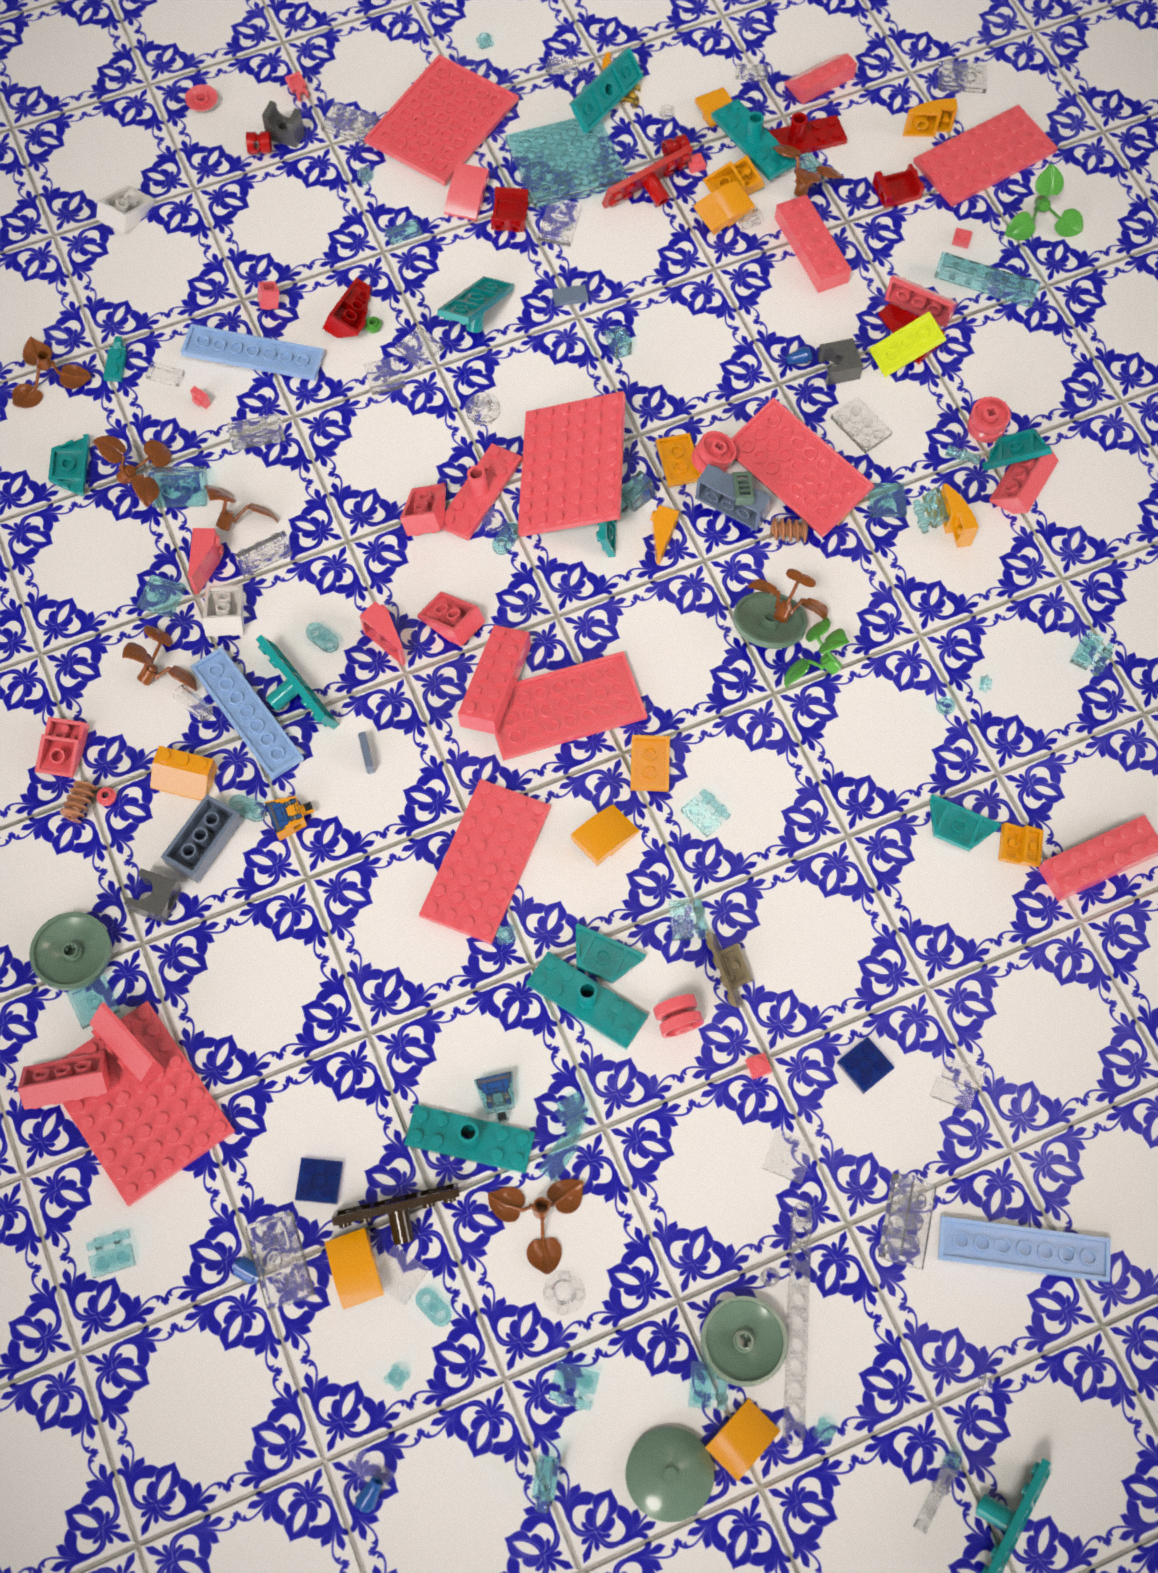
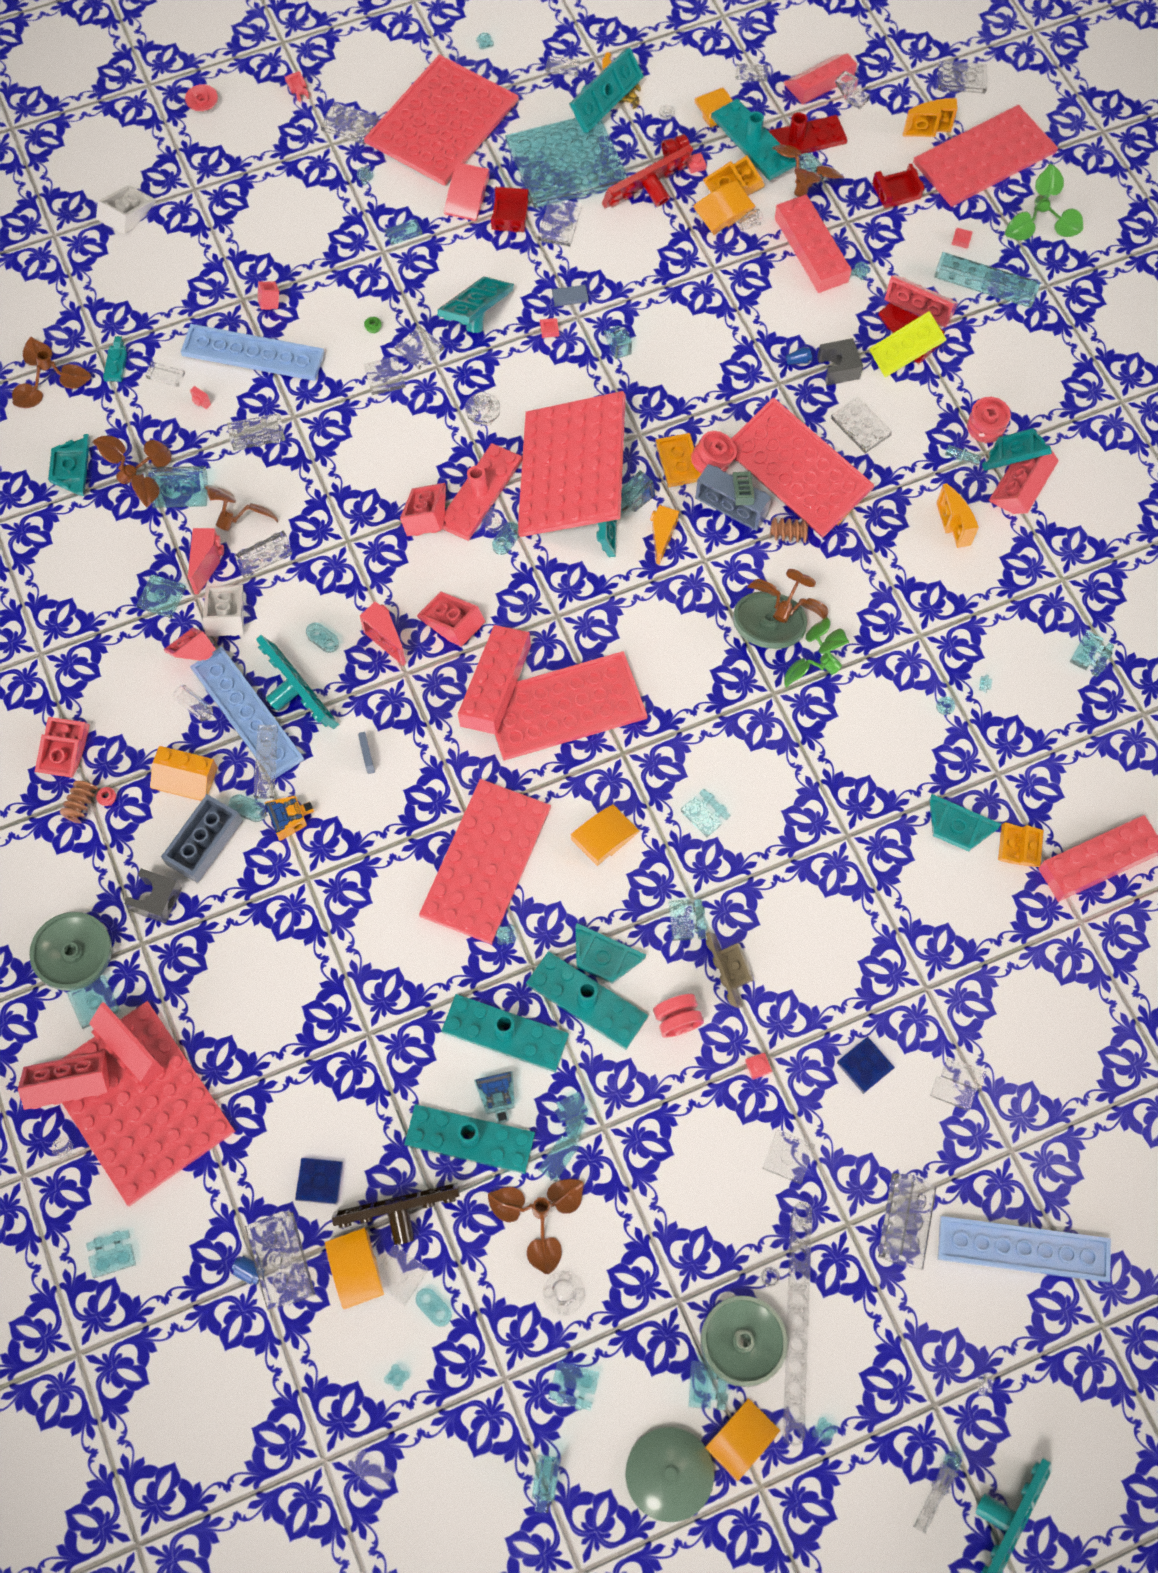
dark orange plant [122,625,197,692] -> none
red wheel [246,131,272,154] -> none
dark grey piece [262,100,305,148] -> none
red wedge [322,277,371,338] -> none
blue cone [355,1476,383,1513] -> none
light orange plate [630,735,670,792] -> none
clear light blue plate [868,483,907,517] -> none
clear light blue plate [913,487,949,534] -> none
none -> clear plate [52,1137,73,1159]
none -> coral slope [163,627,216,661]
none -> clear plate [253,725,278,799]
none -> teal plate [441,994,569,1073]
none -> coral plate [540,318,559,338]
none -> clear slope [835,71,870,110]
none -> clear light blue plate [851,262,871,280]

